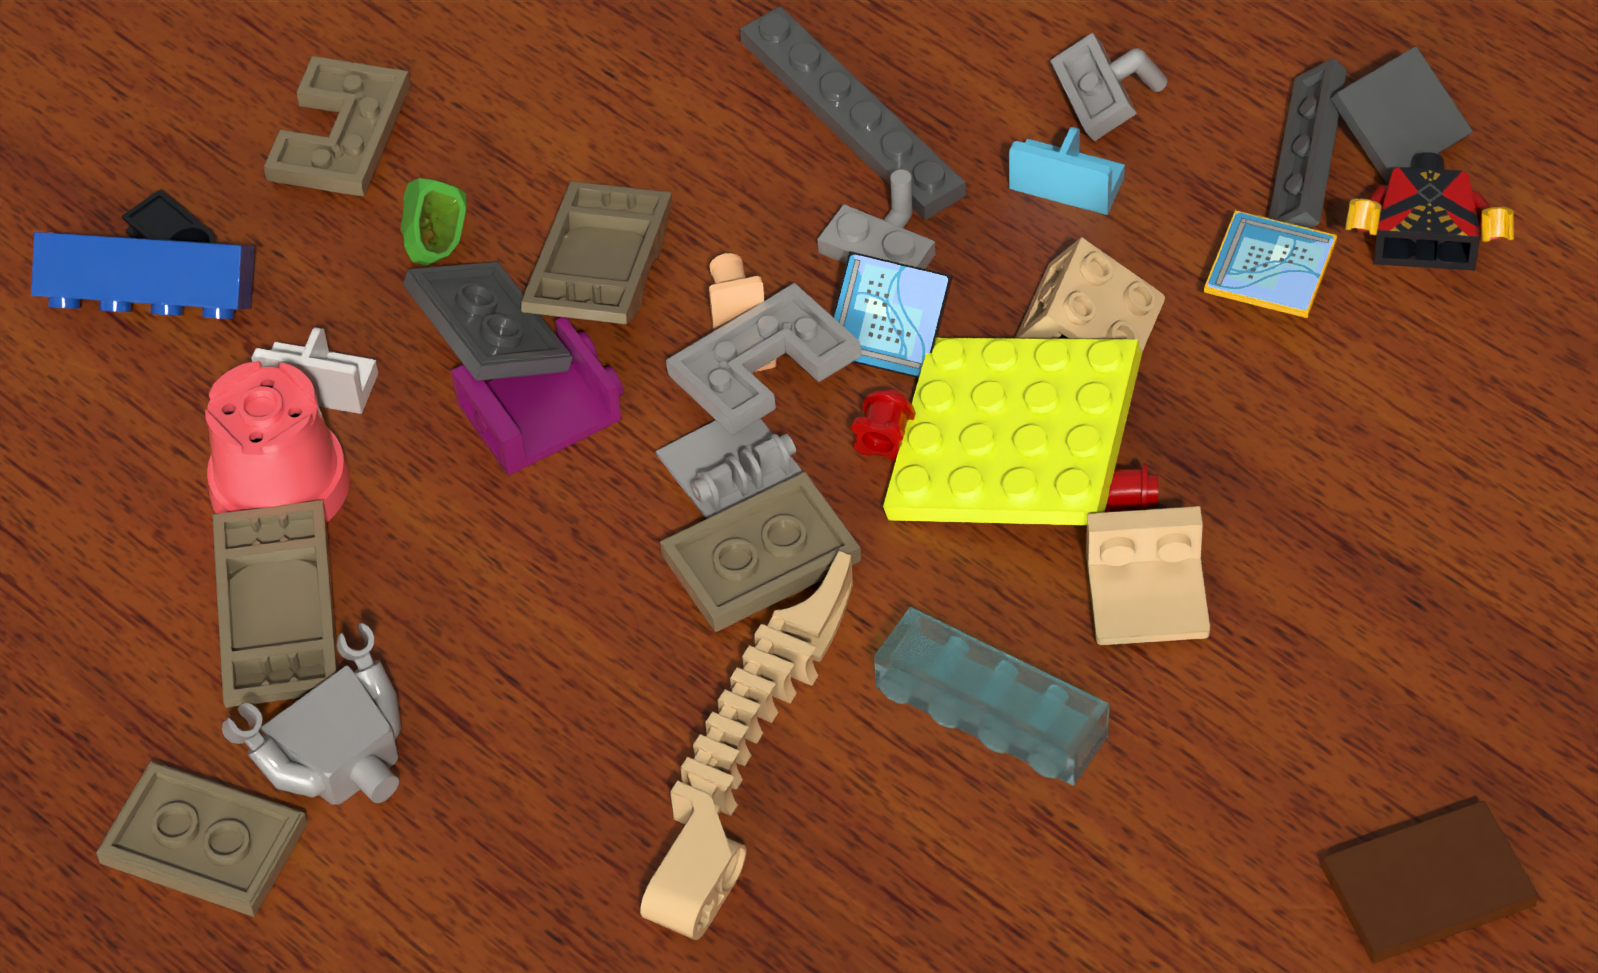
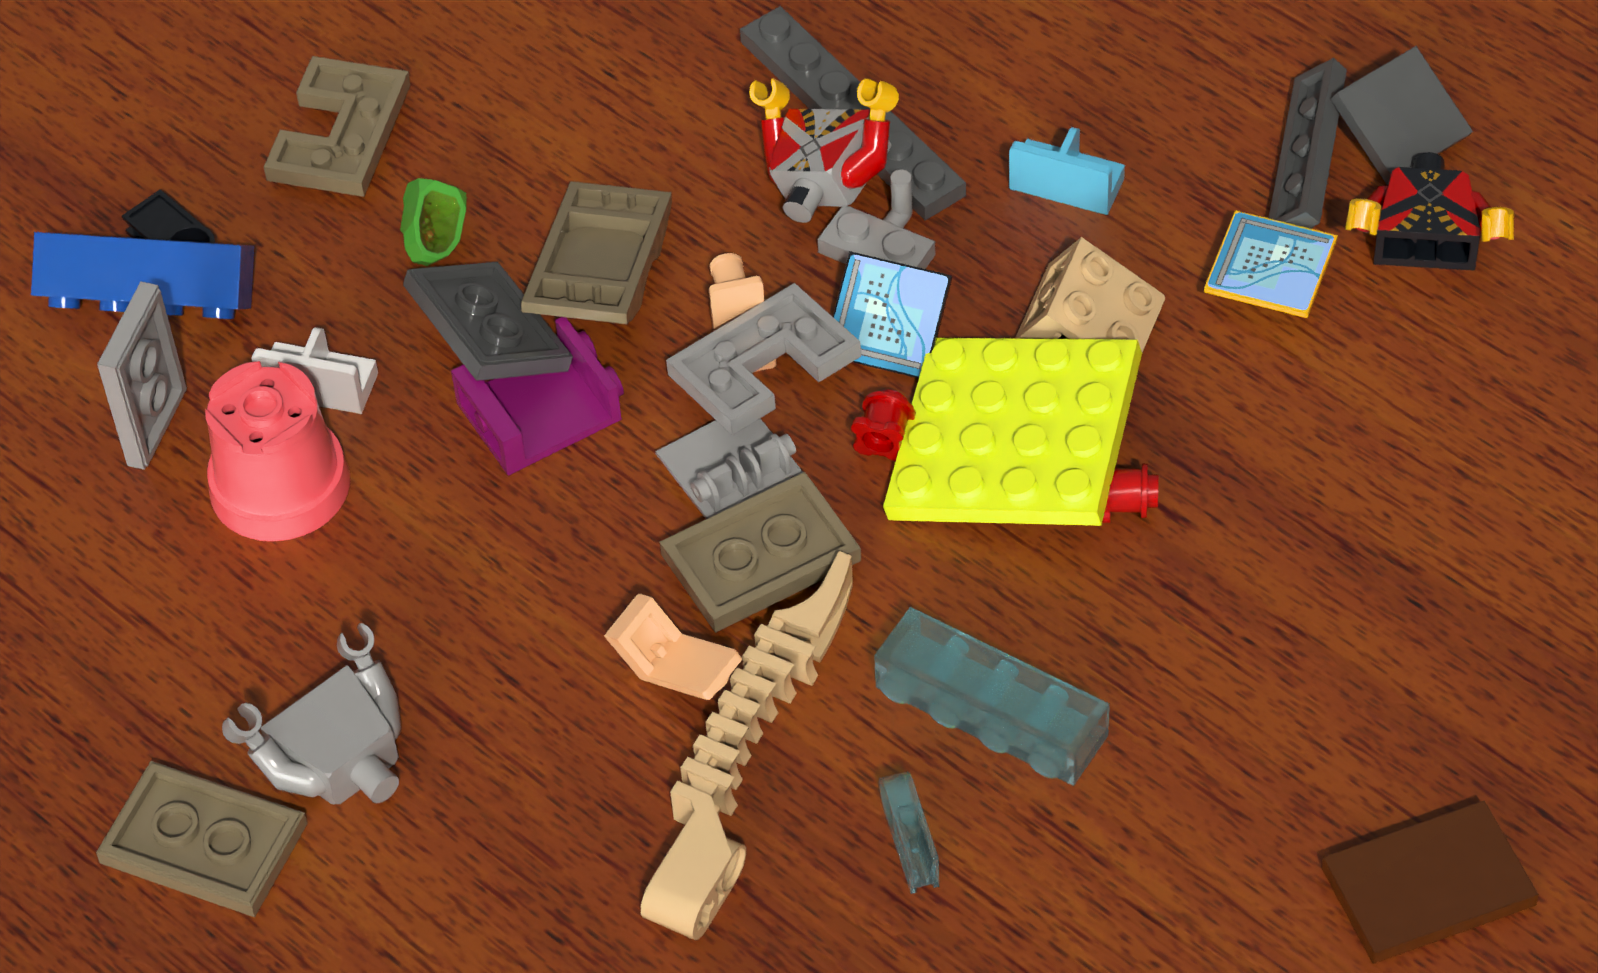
dark tan slope [212,500,339,708] -> none
light grey plate [1050,33,1167,141] -> none
tan bracket [1086,506,1210,645] -> none
none -> light grey tile [97,281,187,470]
none -> light nougat bracket [604,593,742,700]
none -> torso [749,78,899,223]
none -> clear light blue piece [879,771,939,894]

